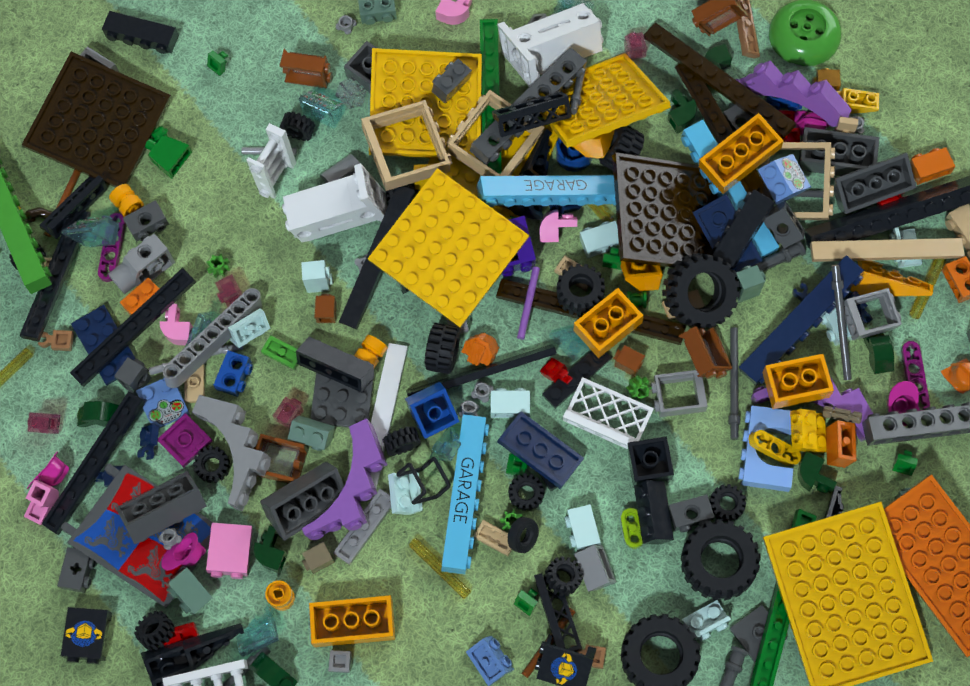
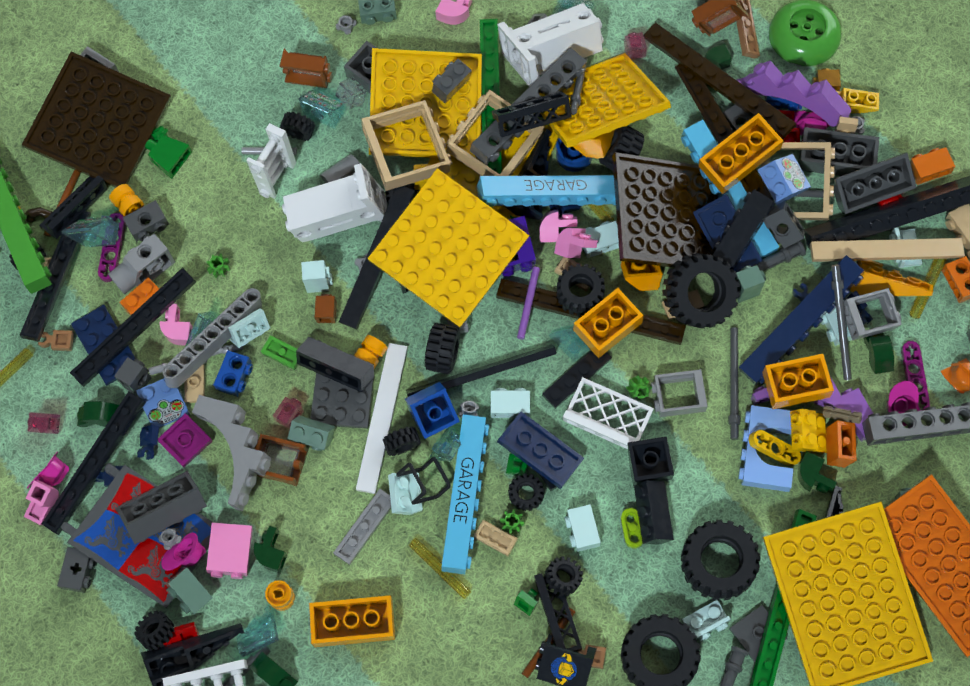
black panel [60,607,112,665] -> none
black brick [102,11,179,54] -> none
black tyre [193,446,231,483] -> none
green tile [207,51,228,76] -> none
clear pink brick [215,274,242,307] -> none
dark grey slope [260,462,344,541] -> none
medium lavender arch [302,418,388,540] -> none
dark tan brick [302,542,335,574] -> none
light grey plate [328,650,351,673] -> none
orange hair [461,332,499,366] -> none
medium blue bracket [466,636,514,686] -> none
light grey plate [471,381,493,403] -> none
black tyre [508,517,539,553] -> none
red plate [540,357,573,384] -> none
light grey brick [574,545,616,592] -> none
green tile [602,247,621,270] -> none
dark orange brick [613,345,645,377] -> none
green bush [627,291,647,309] -> none
dark green brick [668,88,697,134] -> none
dark grey brick [669,495,714,533] -> none
dark orange window [679,326,733,379] -> none
black tyre [709,484,746,522] -> none
green tile [892,450,918,476] -> none
none -> bright pink brick [554,228,598,258]

